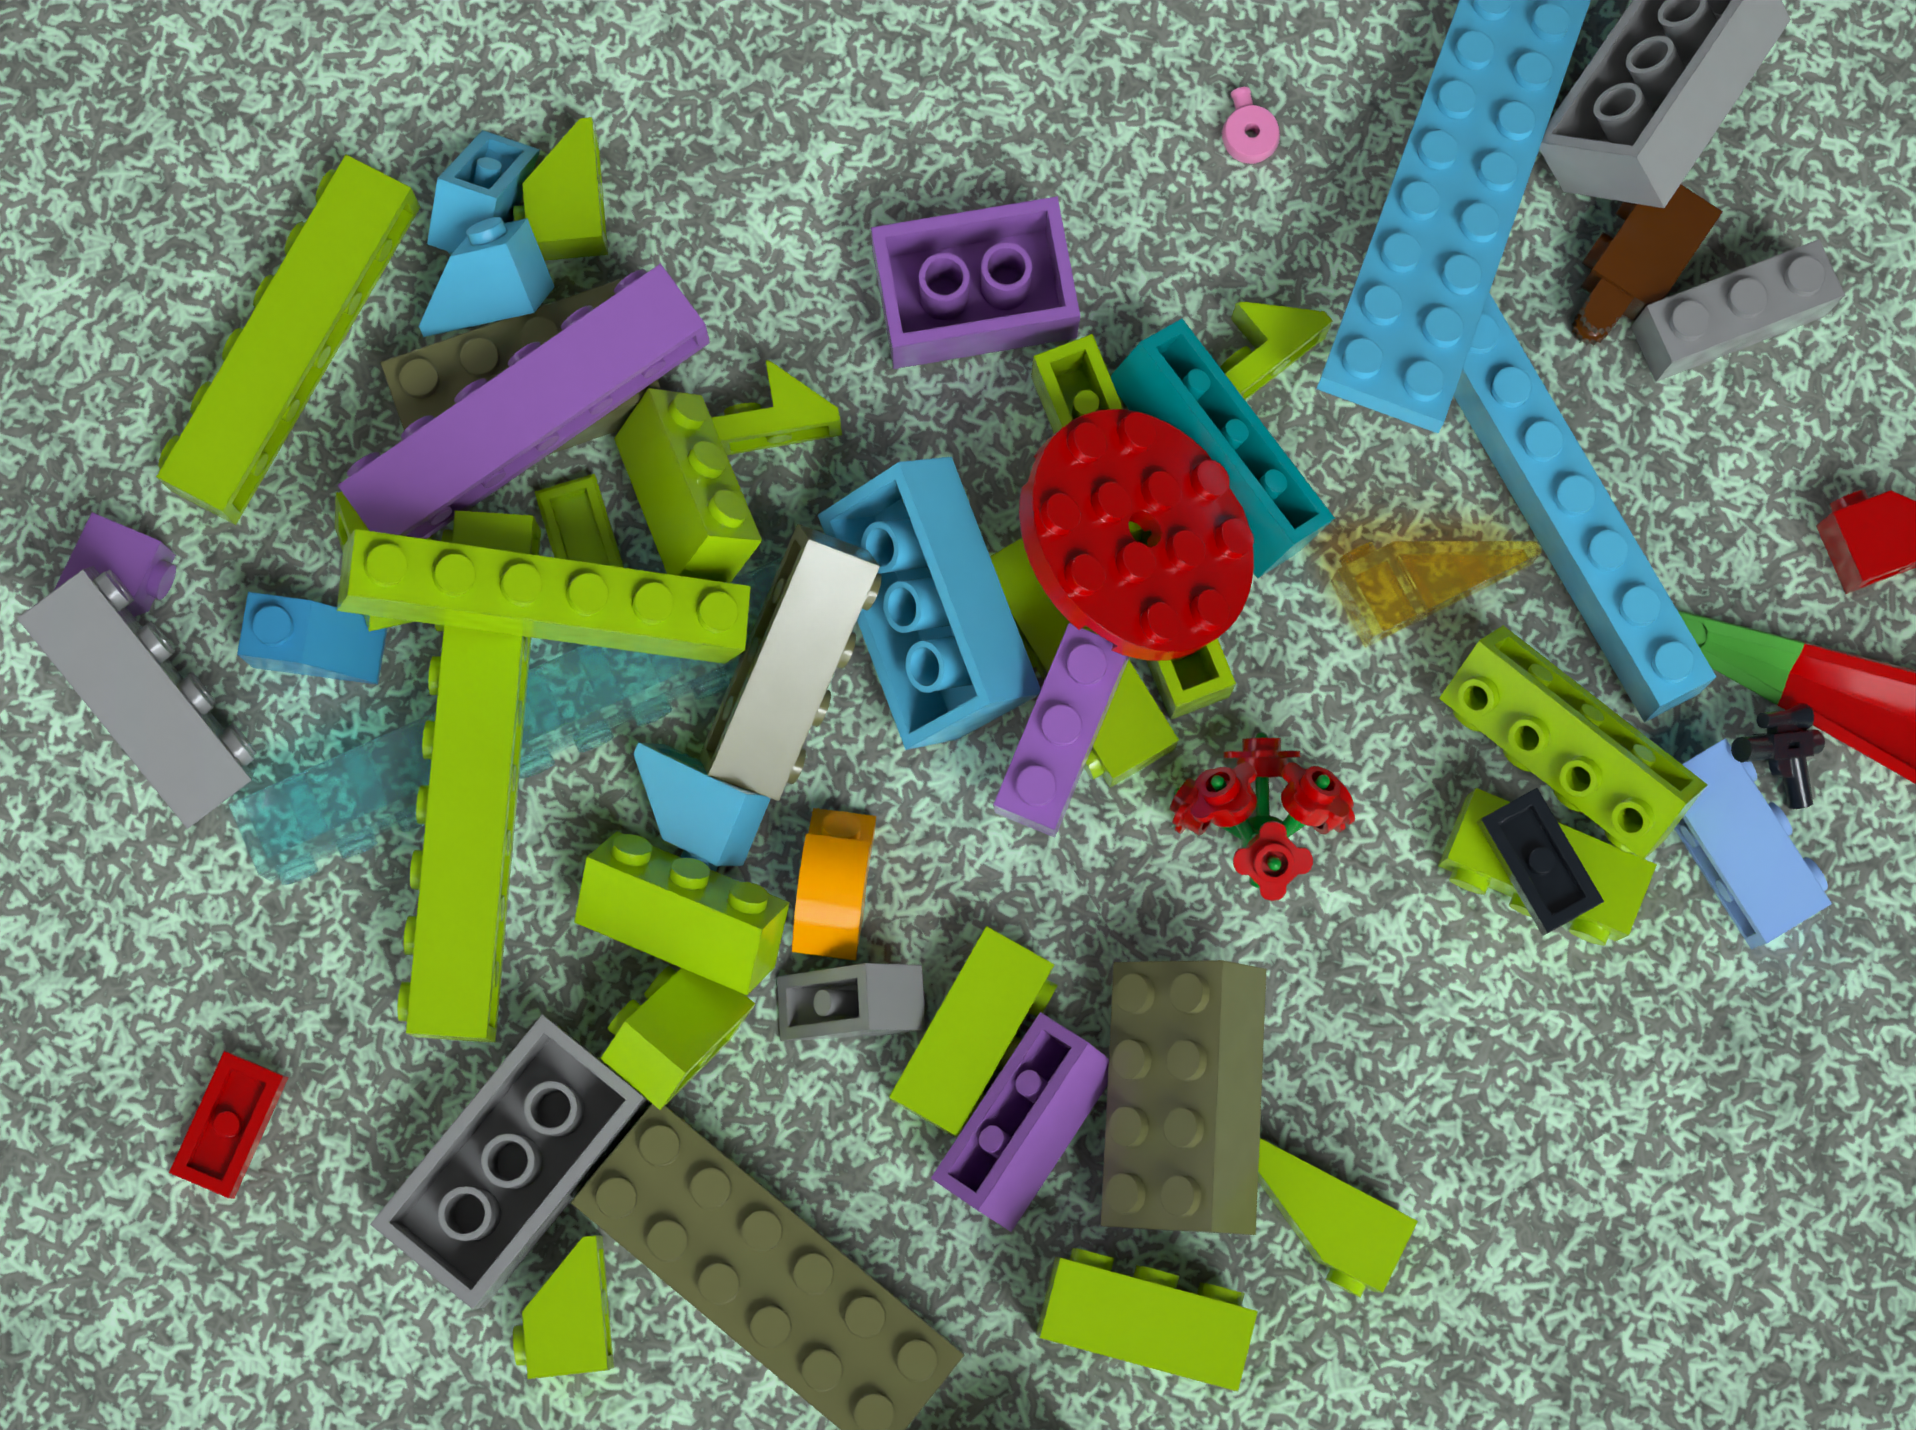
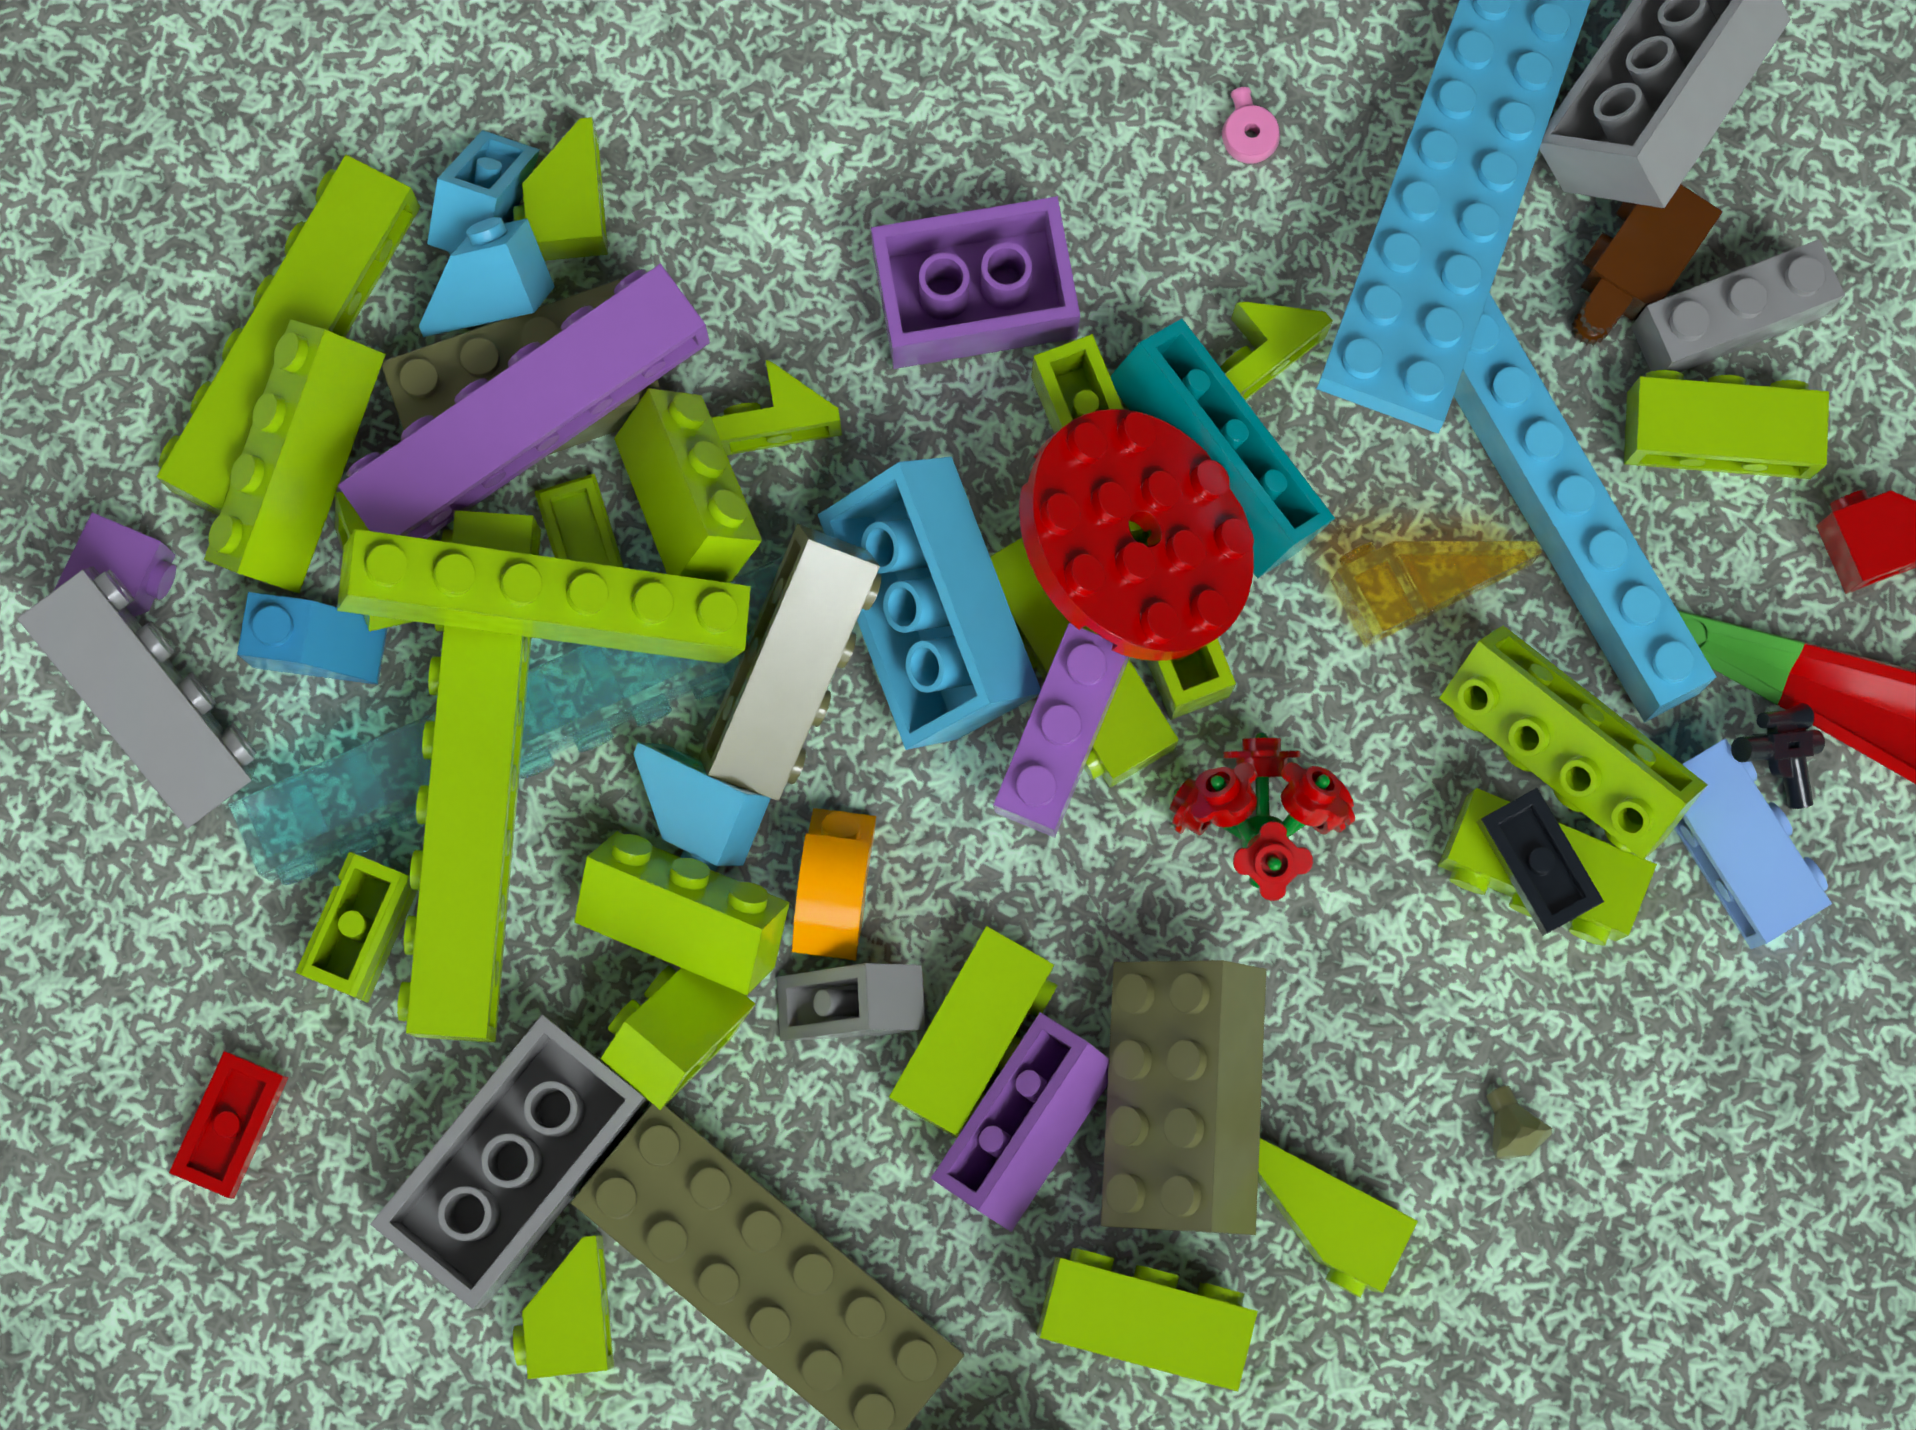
none -> lime brick [204,319,386,593]
none -> lime brick [295,852,418,1003]
none -> olive rock [1486,1086,1552,1159]
none -> lime brick [1624,370,1829,479]

